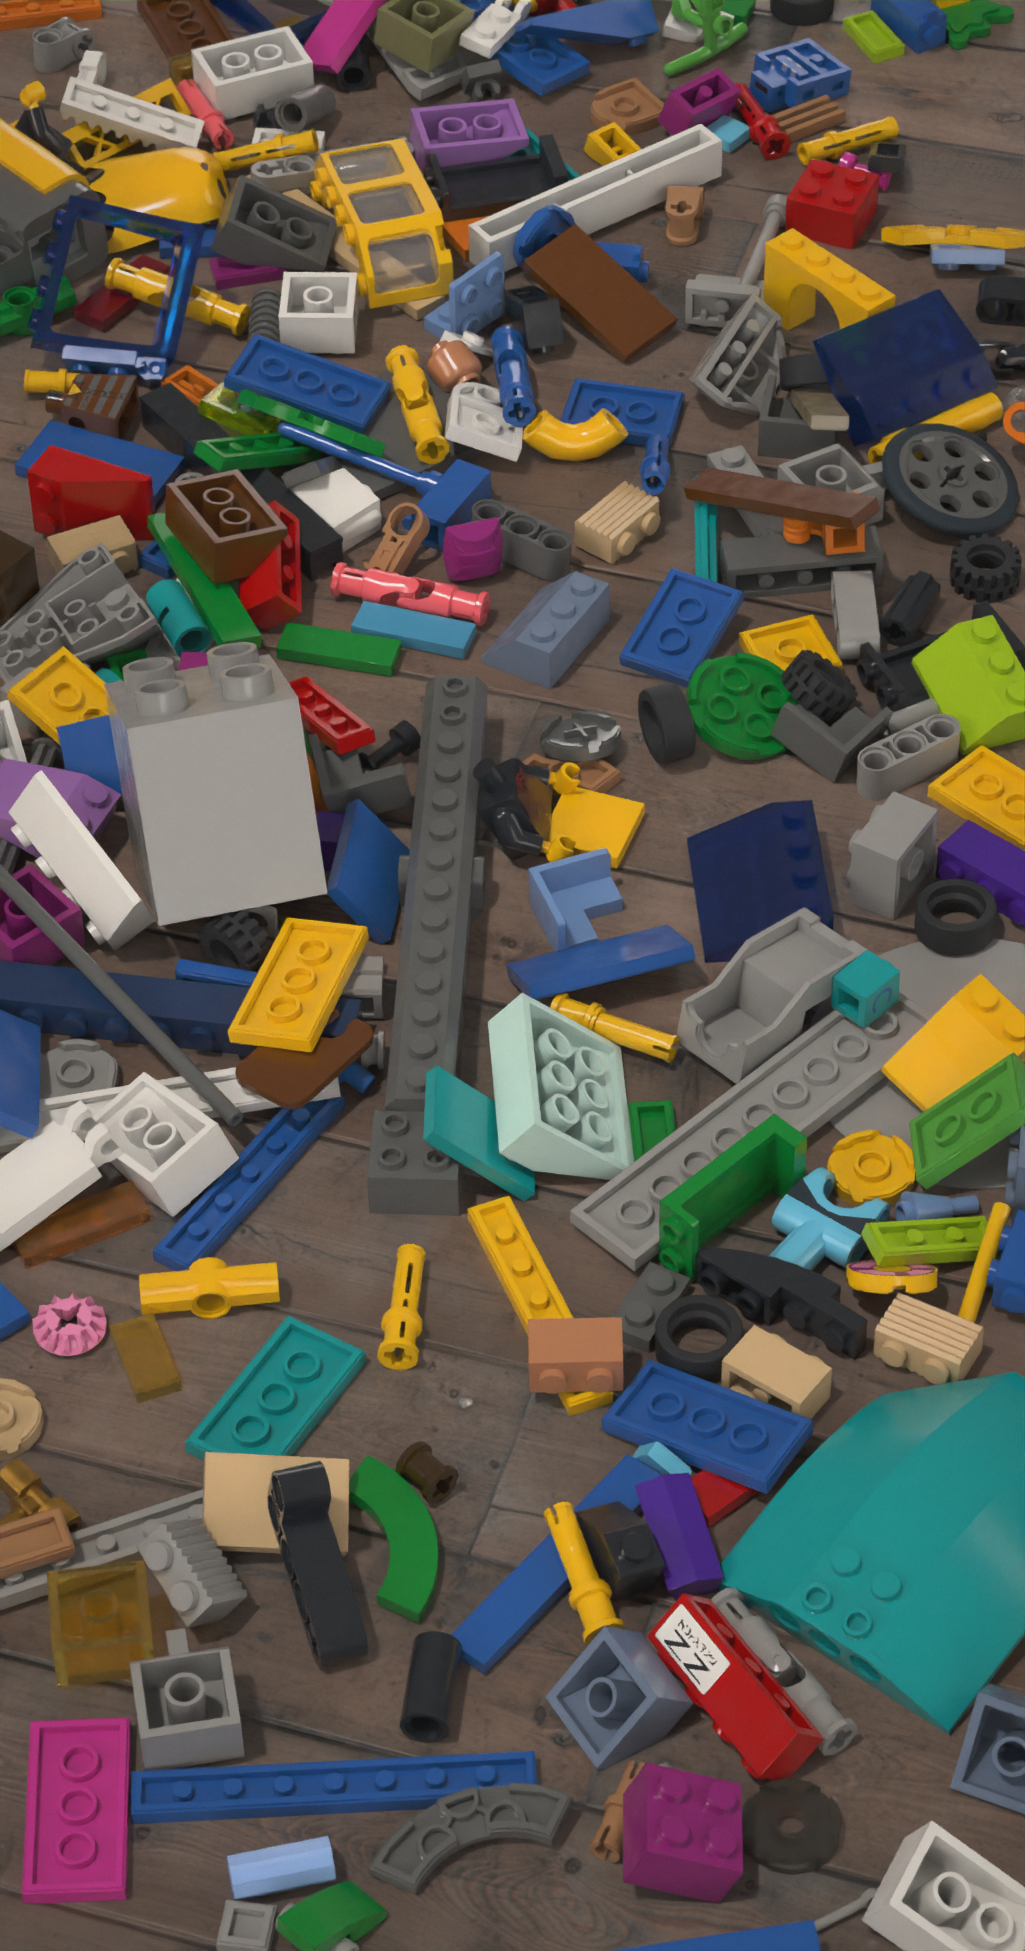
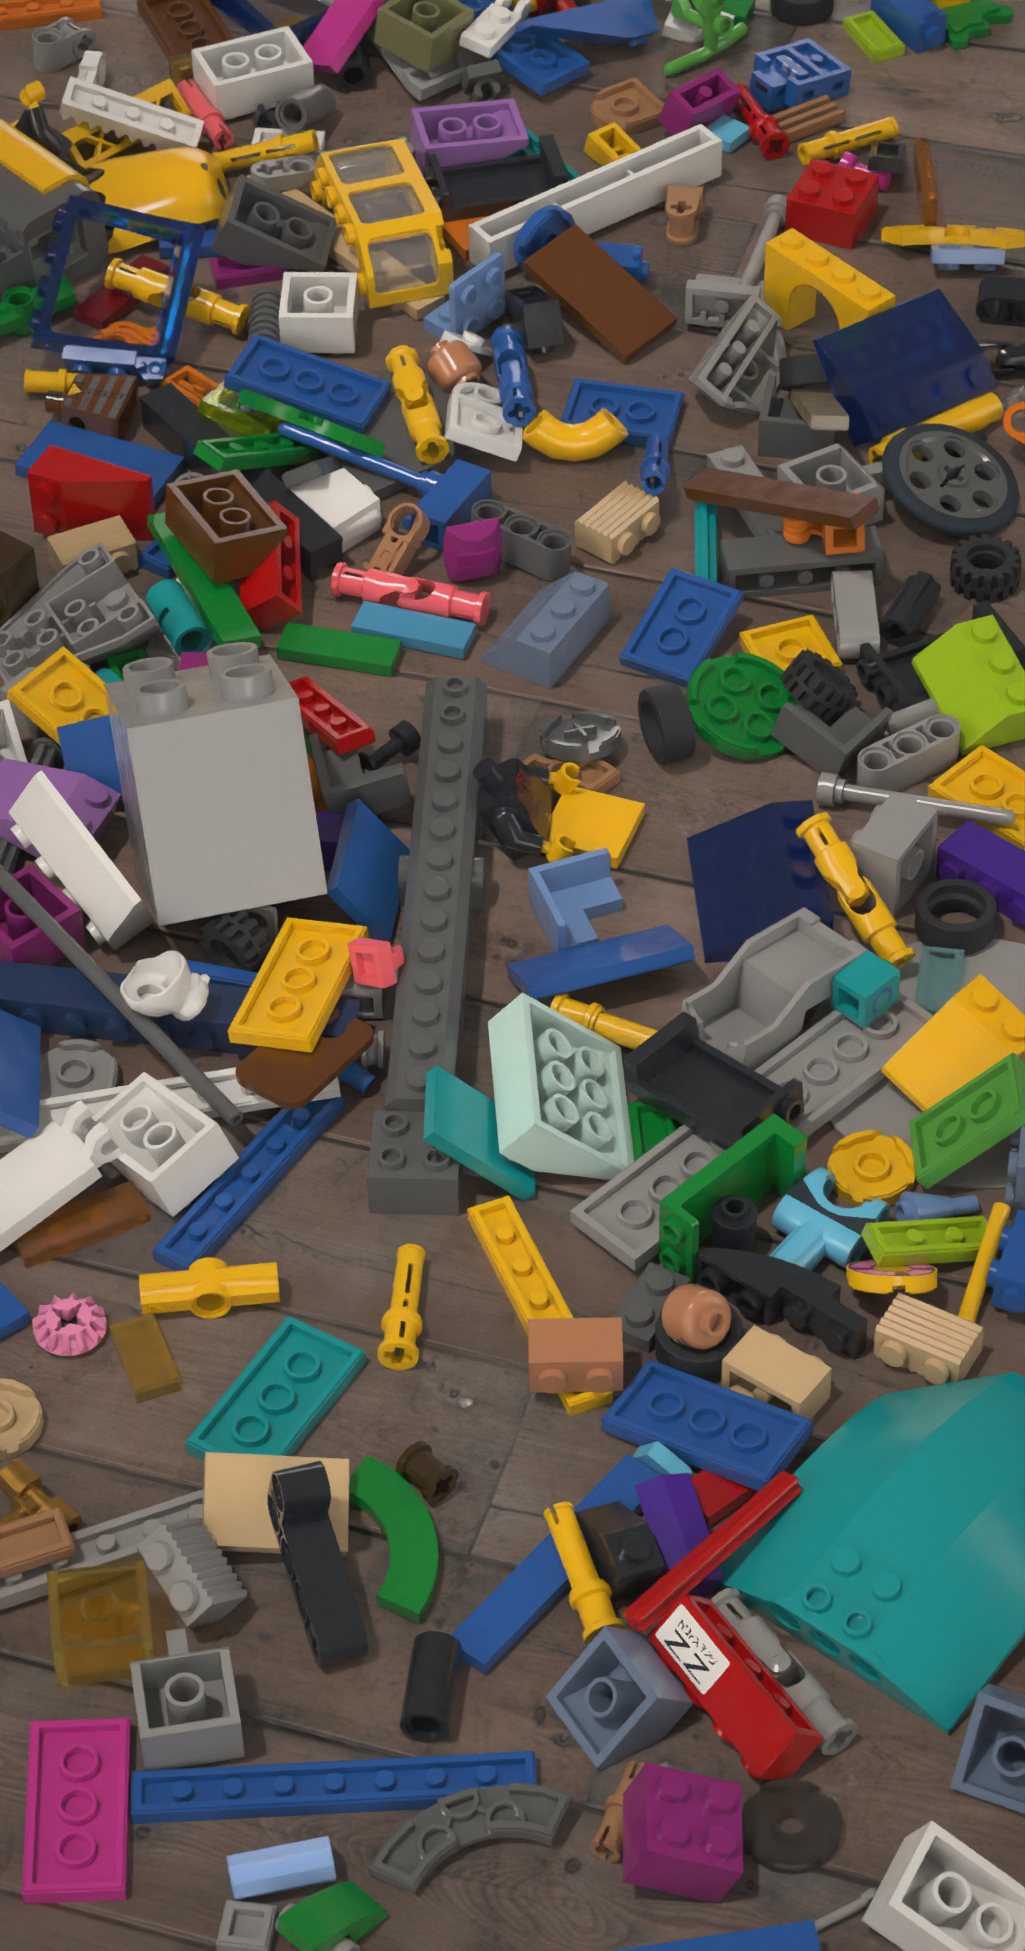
none -> orange piece [91,321,166,355]
none -> white hair [120,950,210,1021]
none -> coral tile [347,937,405,988]
none -> black panel [623,1011,804,1150]
none -> red axle [623,1471,801,1633]
none -> nougat head [661,1284,731,1349]
none -> black brick [711,1195,758,1252]
none -> yellow piece [795,812,916,969]
none -> light grey piece [816,772,1015,826]
none -> clear orange tile [913,137,938,226]
none -> clear light blue tile [914,946,965,1015]

